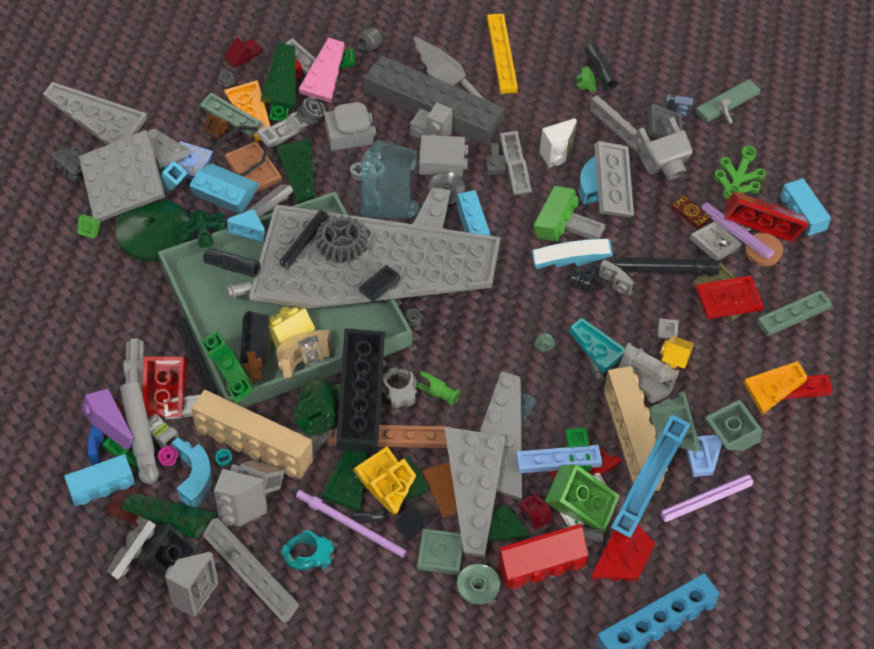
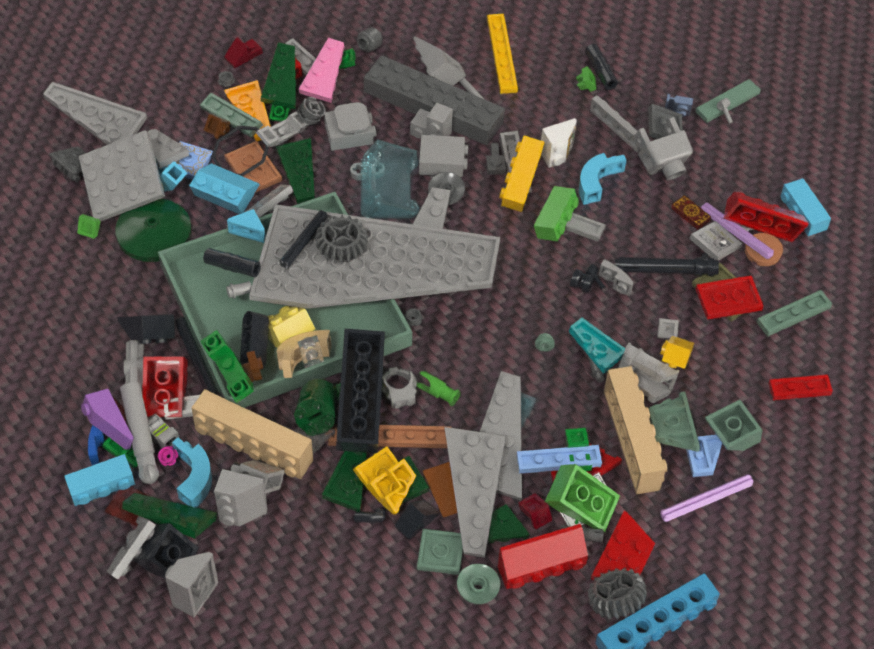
dark green plant [176,210,227,248] -> none
light grey plate [202,518,299,622] -> none
teal hinge [215,449,232,467] -> none
teal piece [281,530,334,570] -> none
lavender bar [296,490,407,558] -> none
black plate [359,265,401,302] -> none
medium azure brick [457,190,490,236] -> none
white slope [532,239,613,269] -> none
light grey plate [594,141,634,218] -> none
dark azure arch [611,414,691,538] -> none
bright green plant [714,146,766,199] -> none
light orange wing [744,361,807,415] -> none
none -> black slope [118,314,175,344]
none -> yellow brick [499,136,545,212]
none -> dark grey gear [588,568,647,620]

